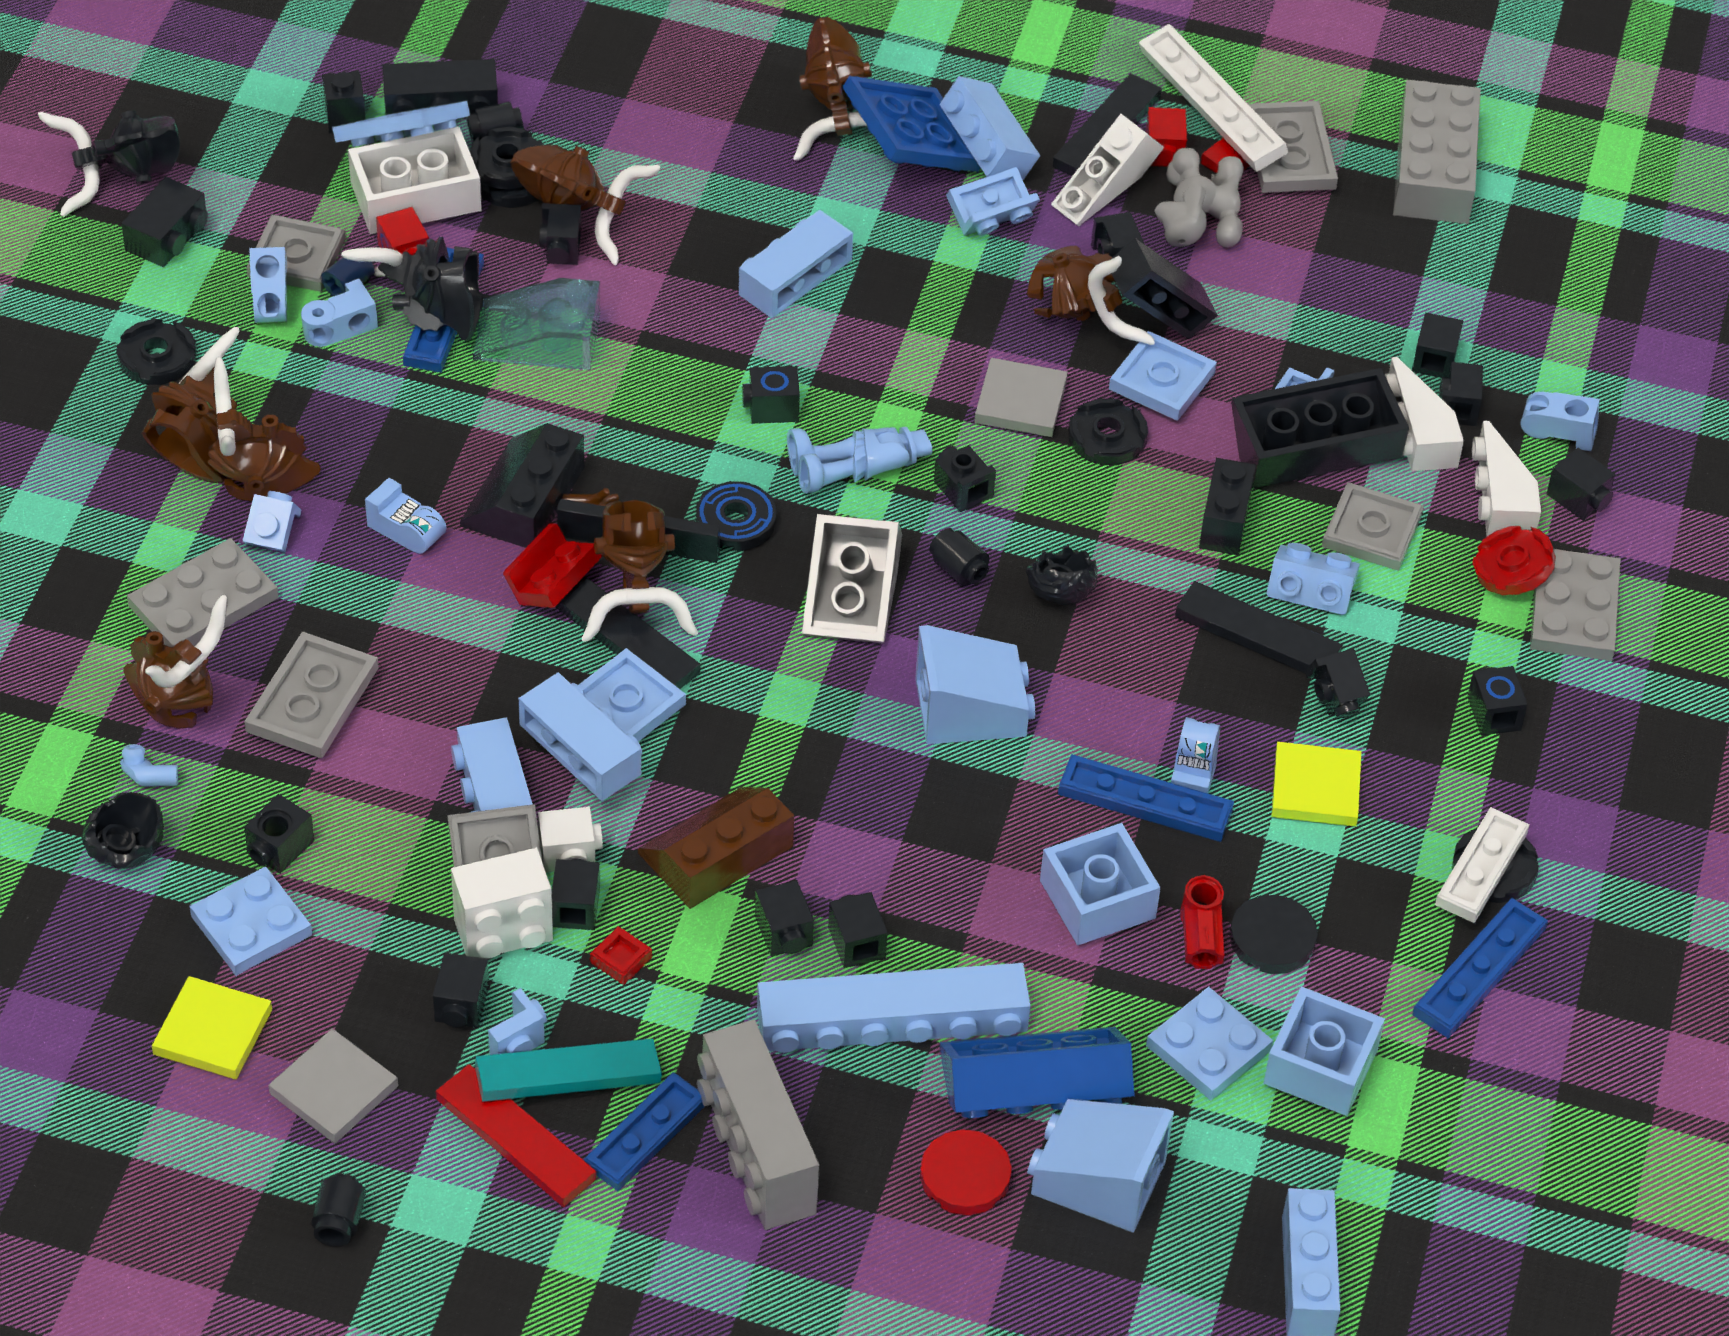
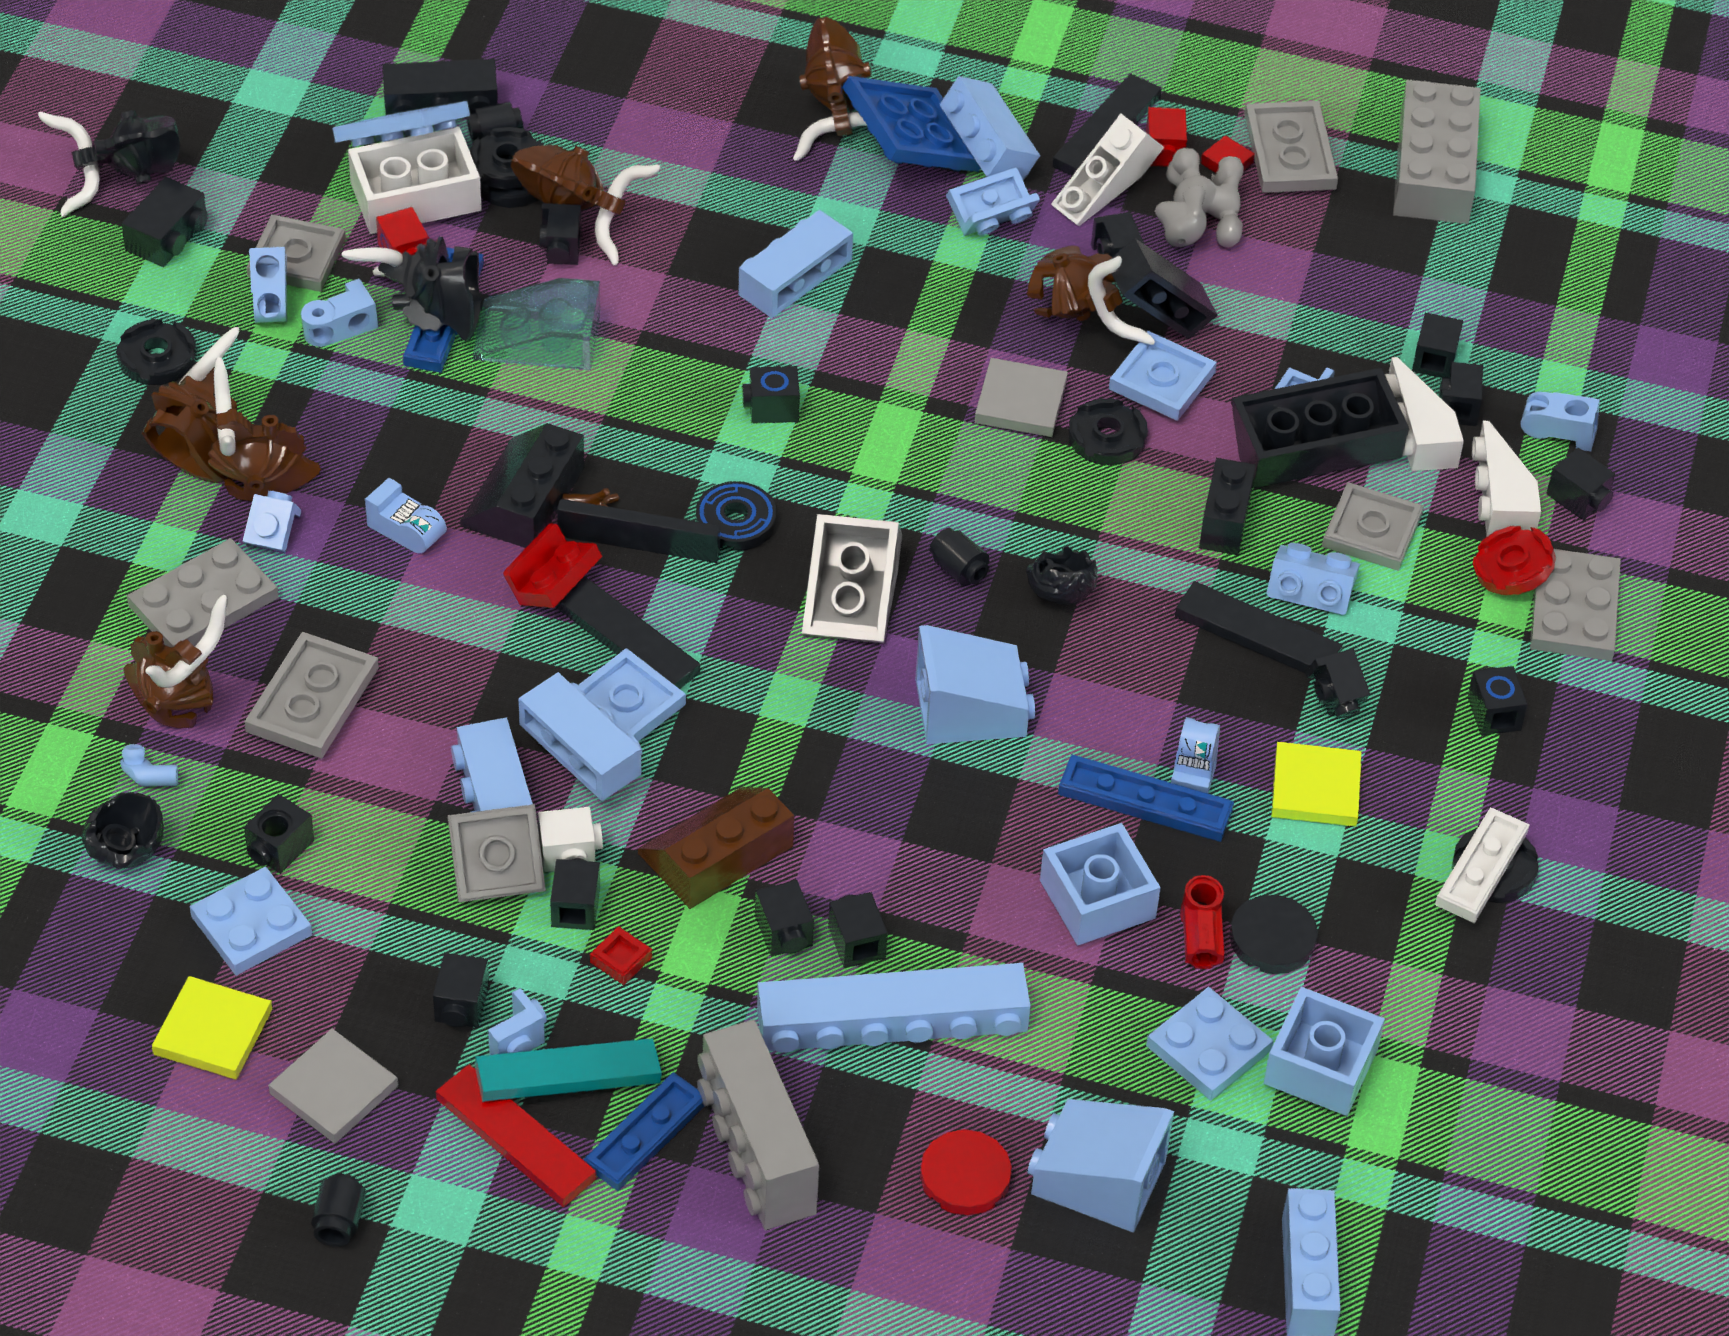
dark blue piece [321,257,375,297] -> none
black brick [322,71,366,133] -> none
white brick [451,847,553,959] -> none
reddish brown helmet [582,500,698,642] -> none
light blue piece [787,427,932,494] -> none
black brick [934,445,996,512] -> none
blue slope [939,1027,1134,1118] -> none
white plate [1139,24,1288,172] -> none
blue tile [1412,898,1548,1039] -> none

